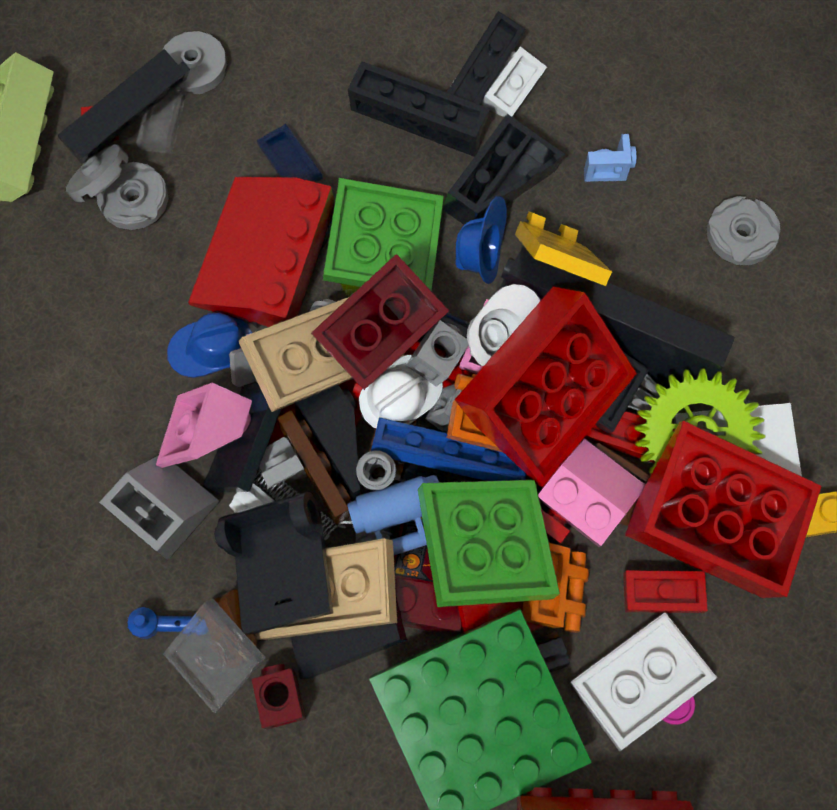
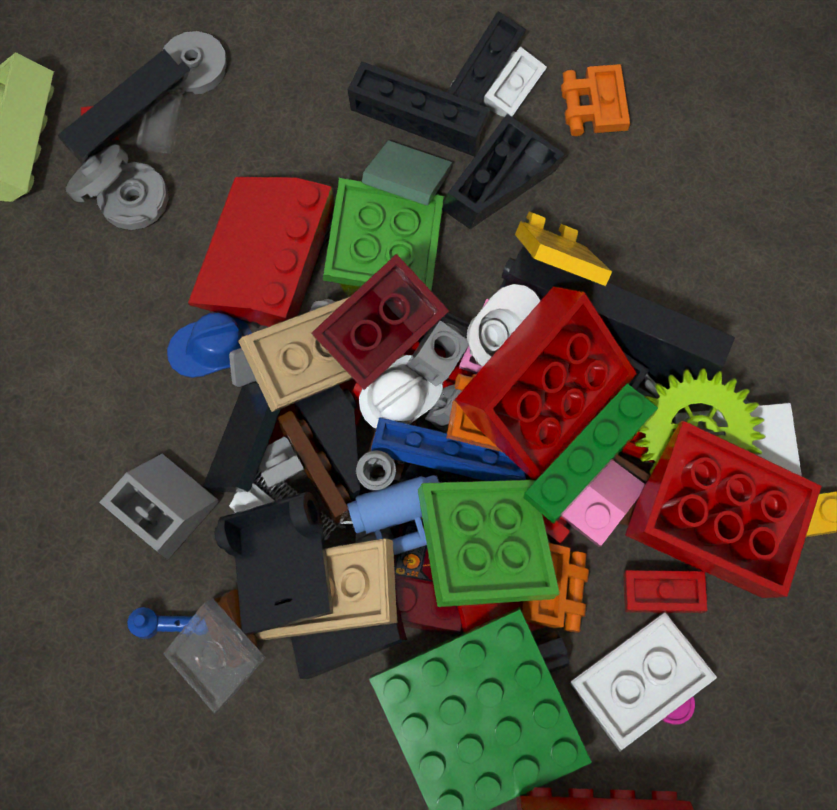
bright pink slope [156,383,252,468] -> none
dark red brick [251,664,306,730] -> none
clear blue tile [257,124,323,182] -> none
blue piece [455,196,507,284] -> none
light blue bracket [584,134,636,182] -> none
light grey plate [707,196,780,265] -> none
none -> sand green tile [362,140,452,206]
none -> green plate [523,383,658,524]
none -> orange plate [561,64,630,136]

